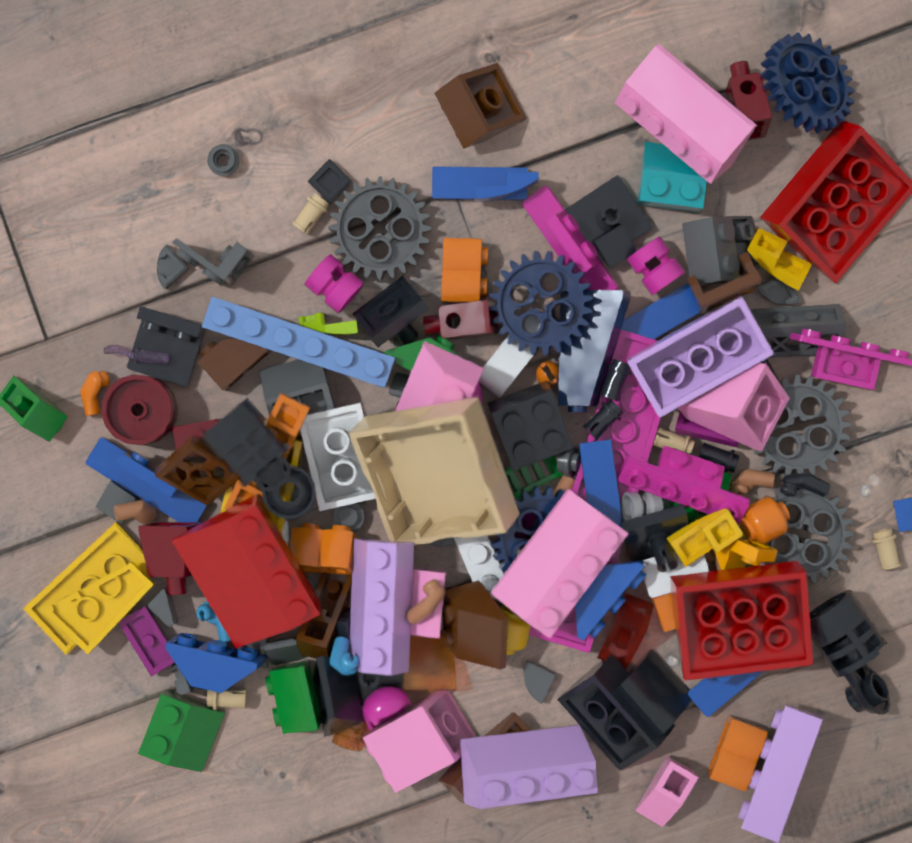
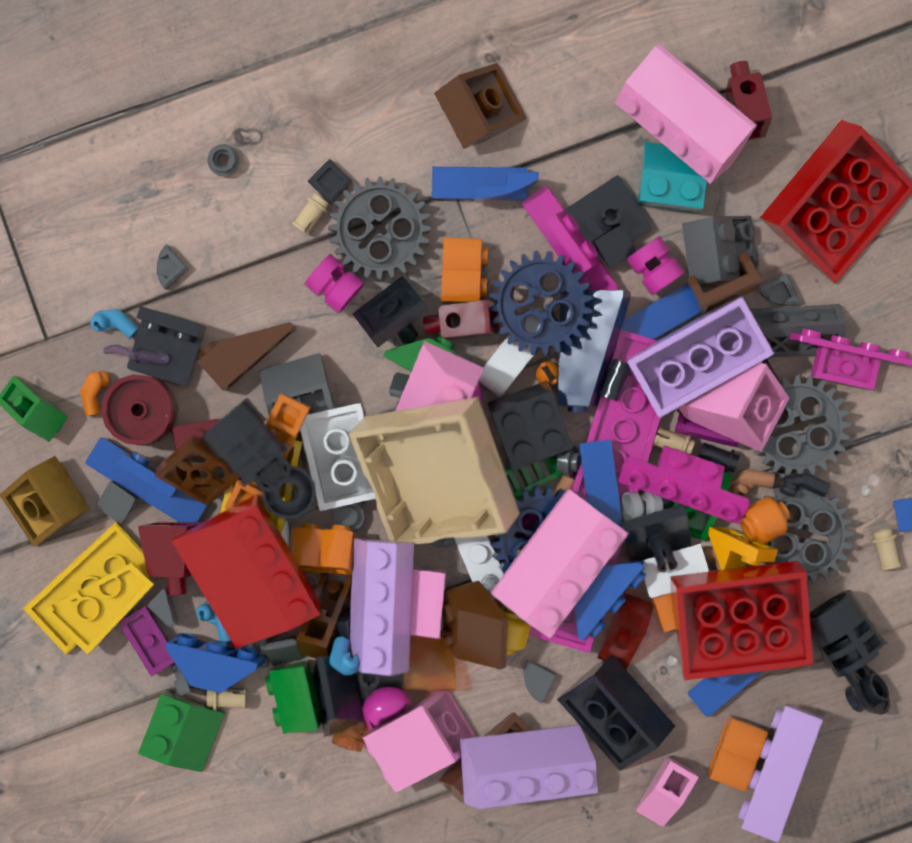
nougat arm [114,500,157,524] -> none
dark grey bracket [173,238,254,286] -> none
medium blue plate [202,297,395,388] -> none
lime slope [298,312,360,336] -> none
nougat arm [406,579,445,625] -> none
black pin [583,399,624,440] -> none
black slope [616,649,692,736] -> none
yellow slope [666,508,743,567] -> none
yellow slope [747,228,812,291] -> none
dark blue gear [760,32,855,134] -> none
none -> pearl gold slope [0,456,90,547]
none -> dark azure arm [90,309,139,339]

